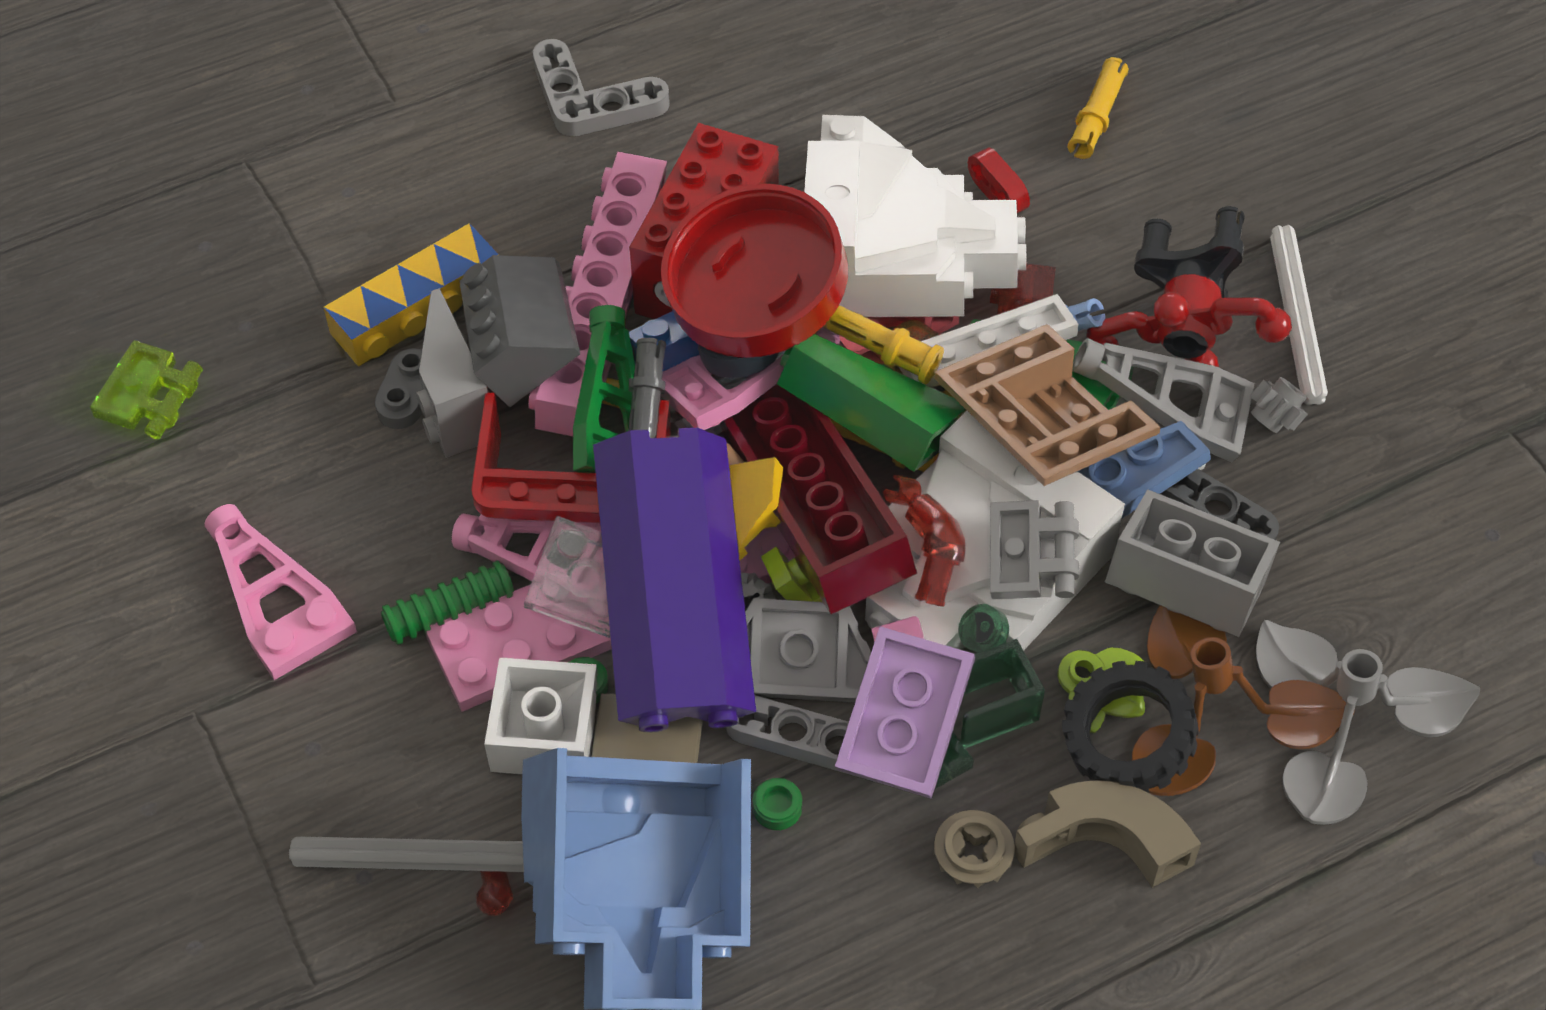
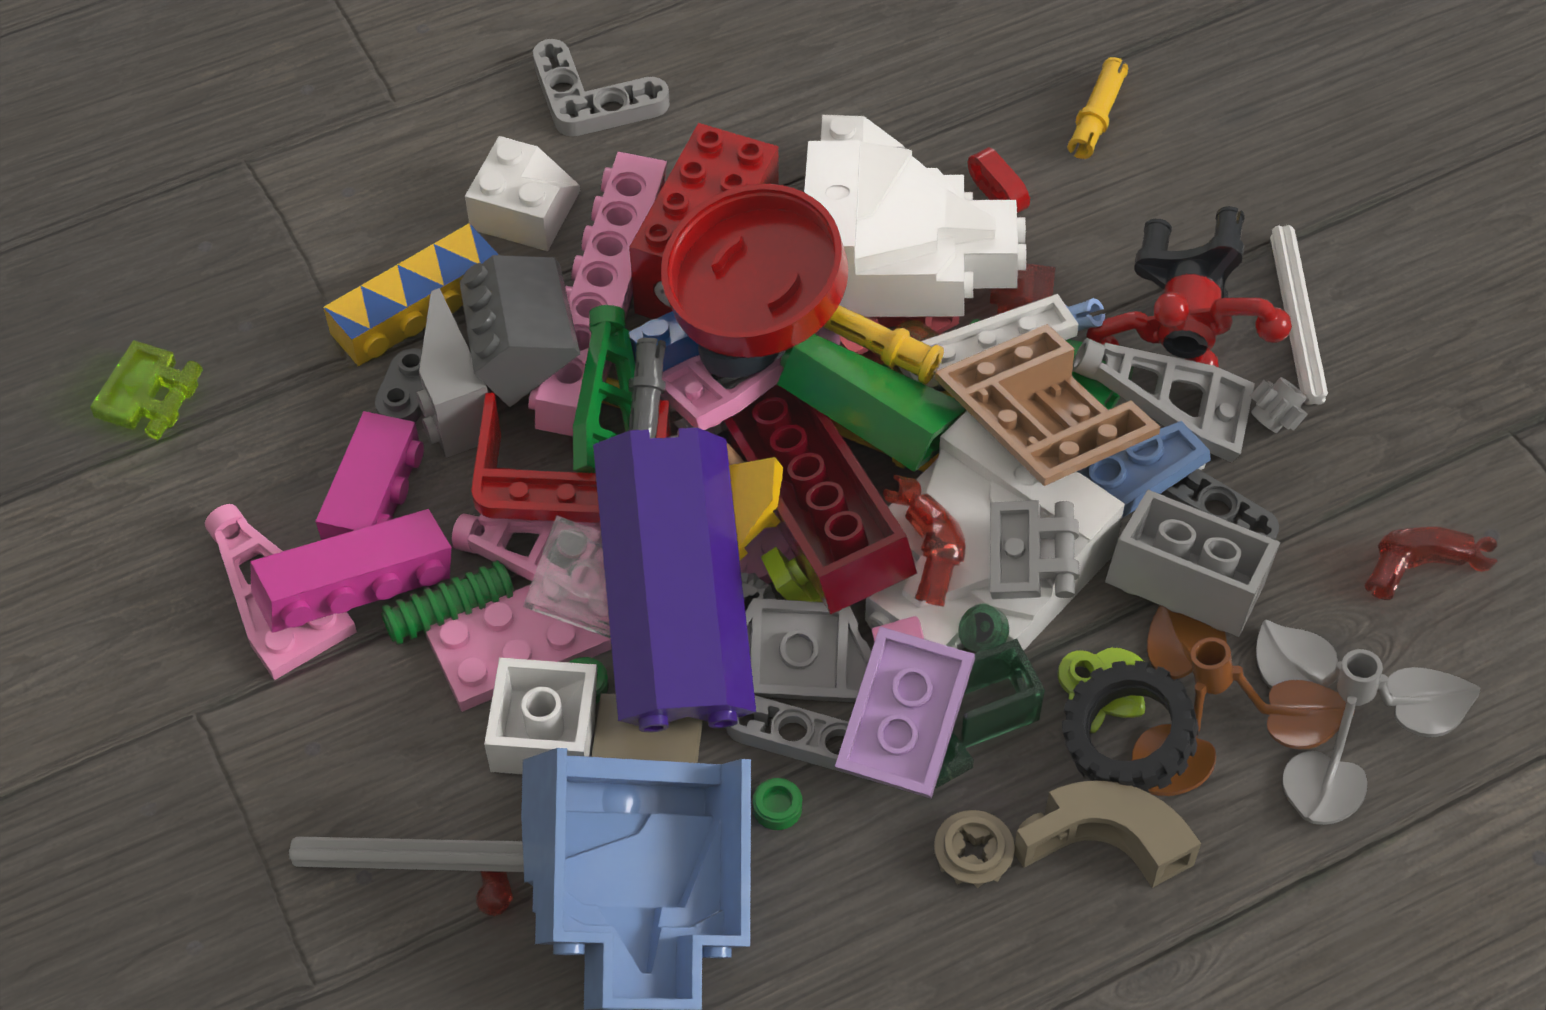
none -> dark pink brick [250,509,452,633]
none -> dark pink brick [315,411,424,540]
none -> white slope [465,136,580,251]
none -> clear red arm [1365,526,1498,600]

